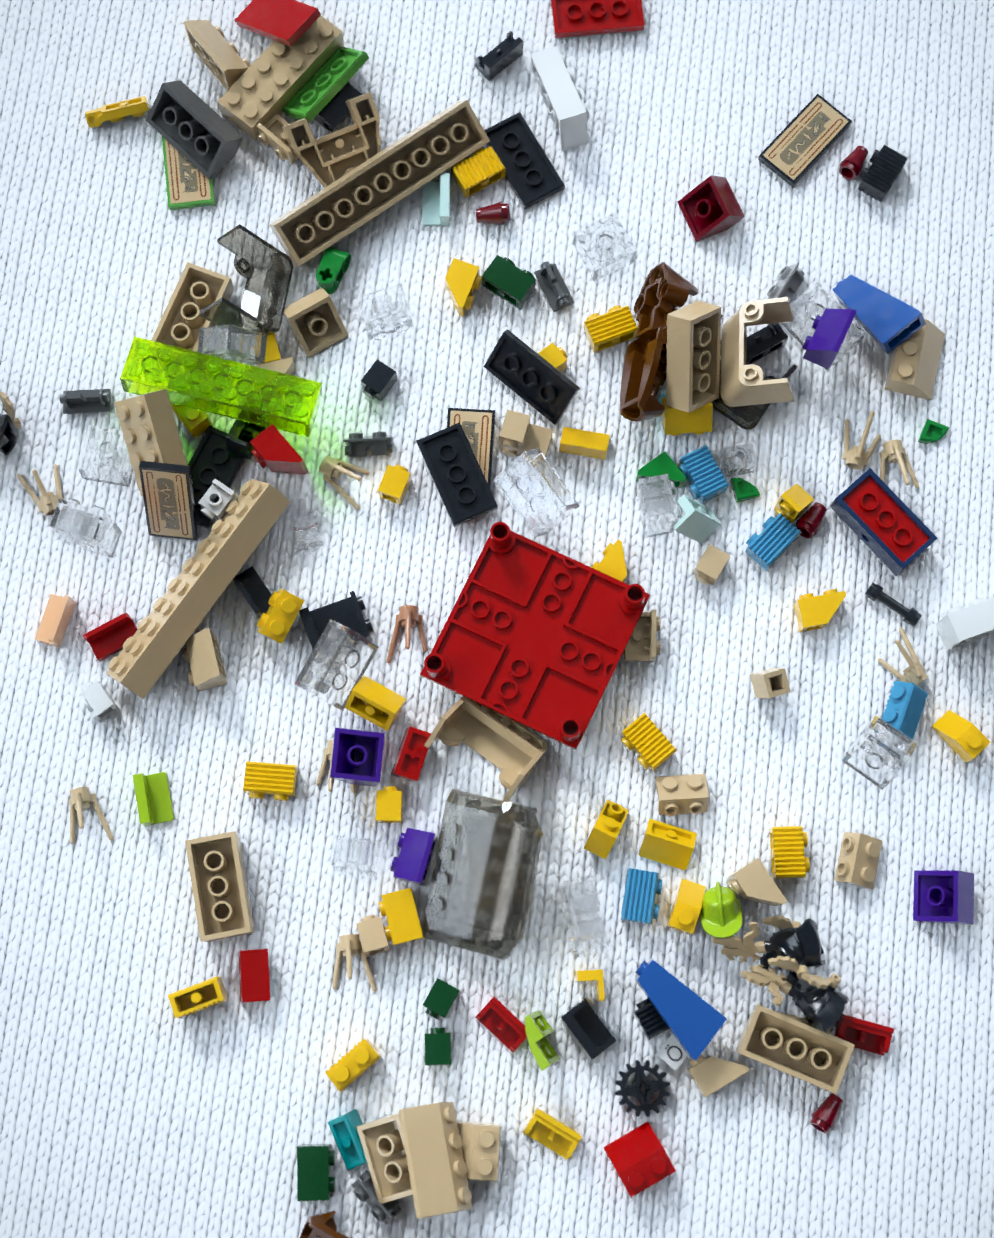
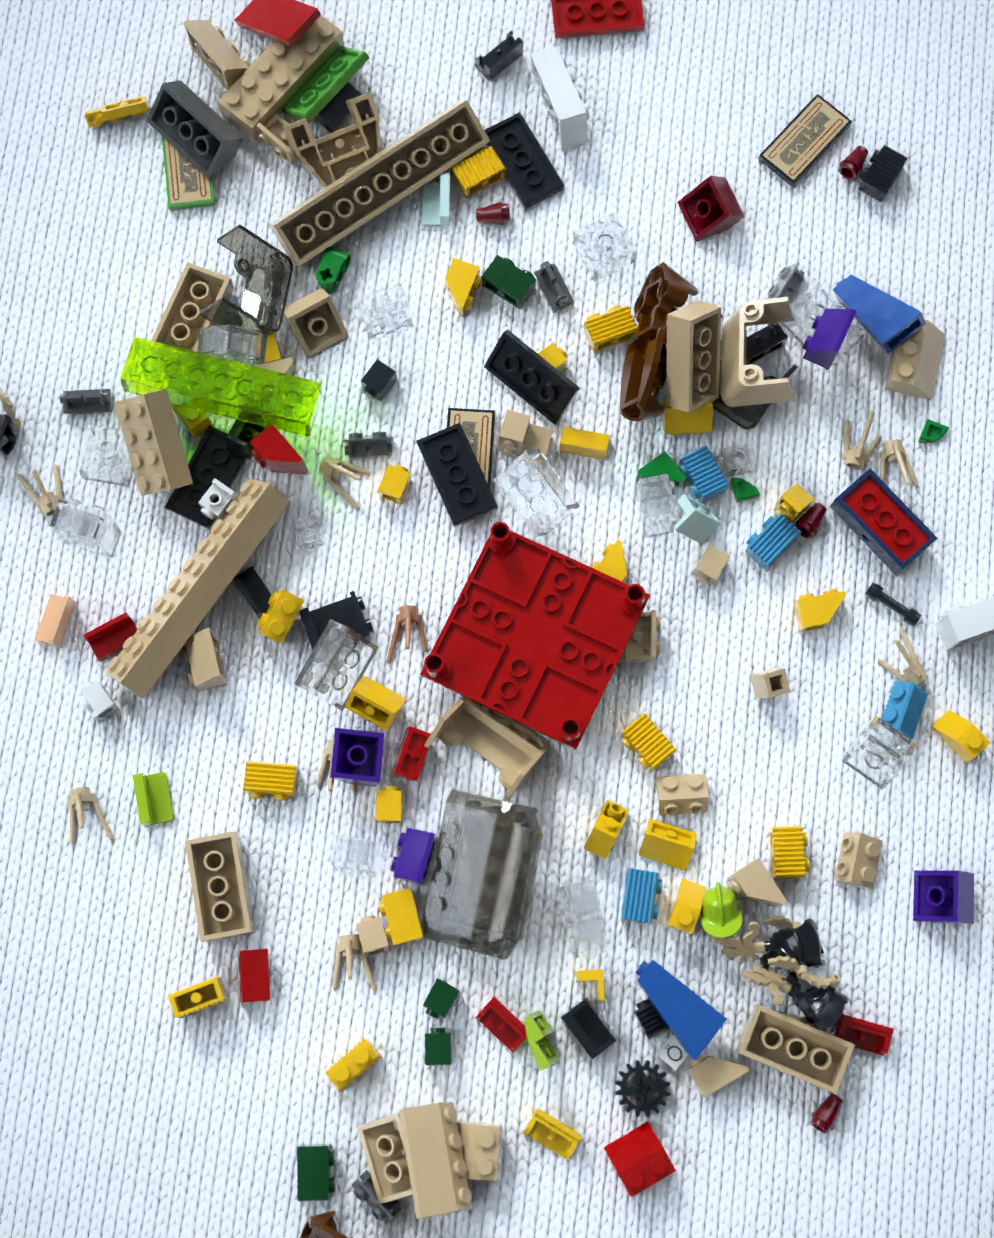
tile [139,461,198,541] -> none
teal slope [327,1109,367,1171] -> none

